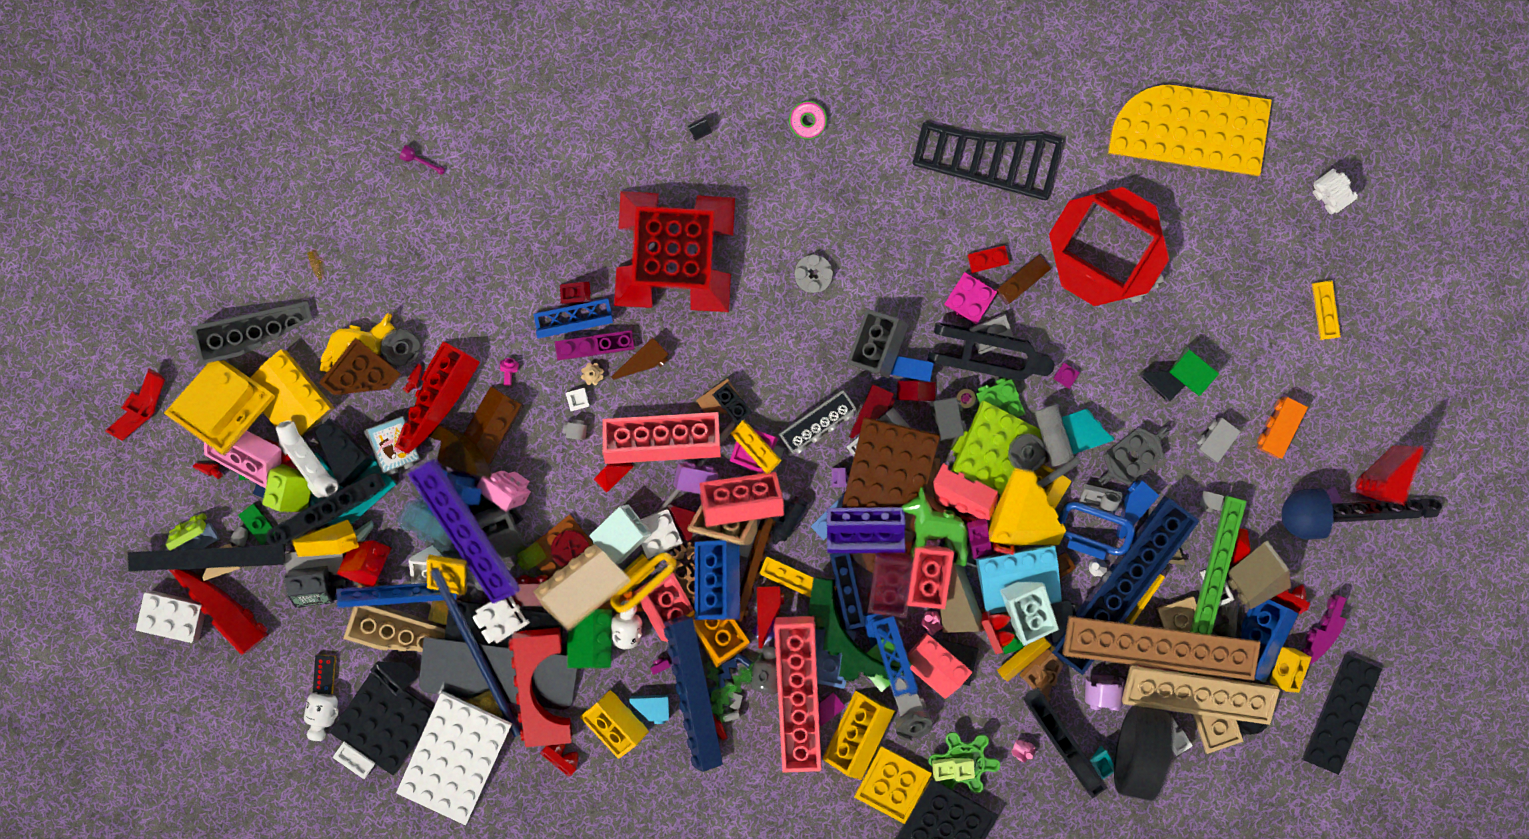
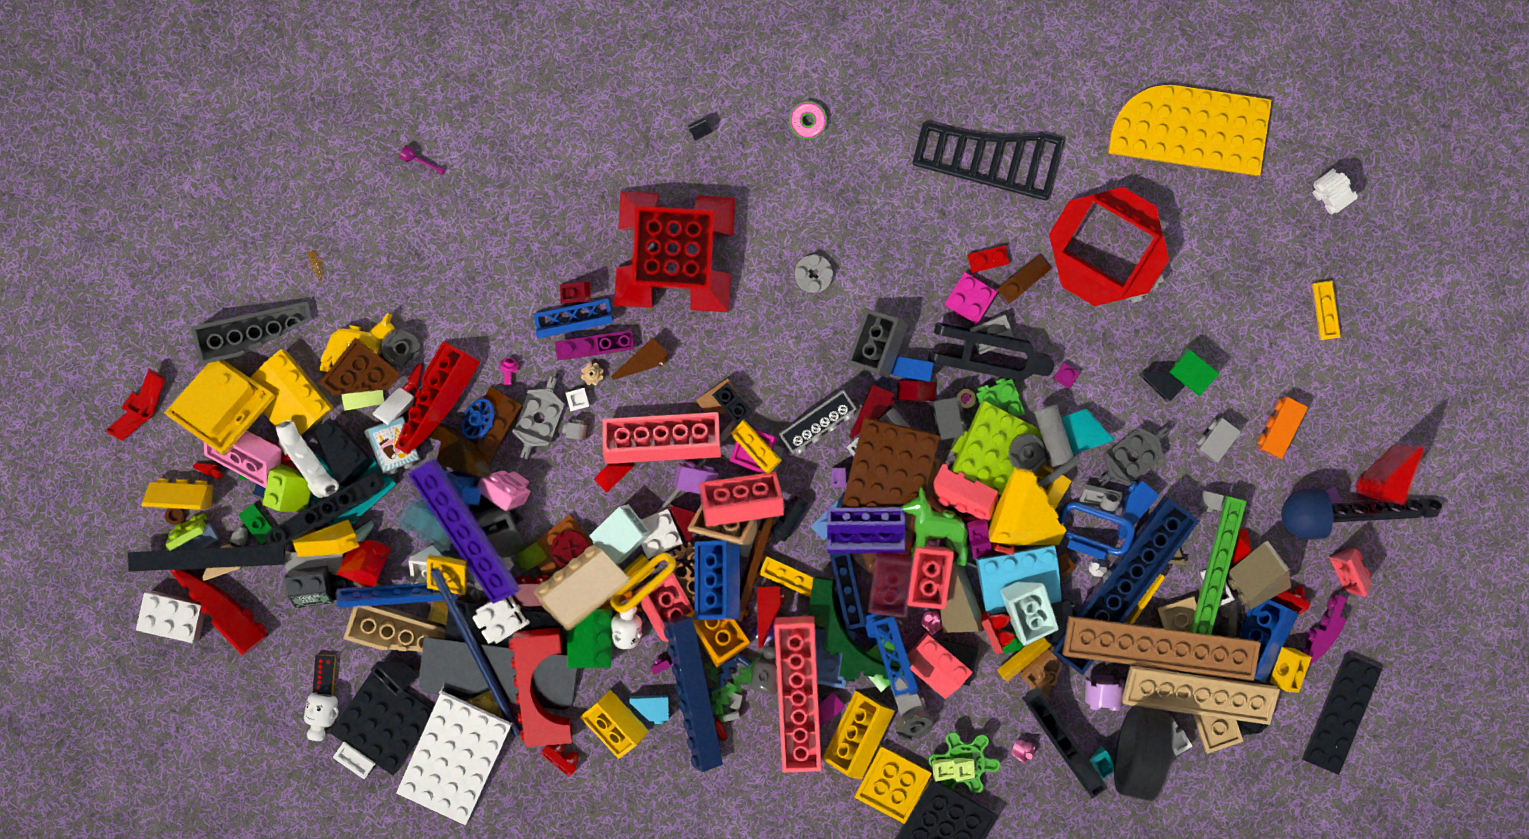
none -> yellow slope [142,478,213,509]
none -> reddish brown tile [165,508,186,525]
none -> yellowish green slope [341,390,384,411]
none -> white slope [373,388,414,425]
none -> blue wheel [462,399,496,441]
none -> light grey plate [512,377,565,459]
none -> coral slope [1329,547,1371,597]

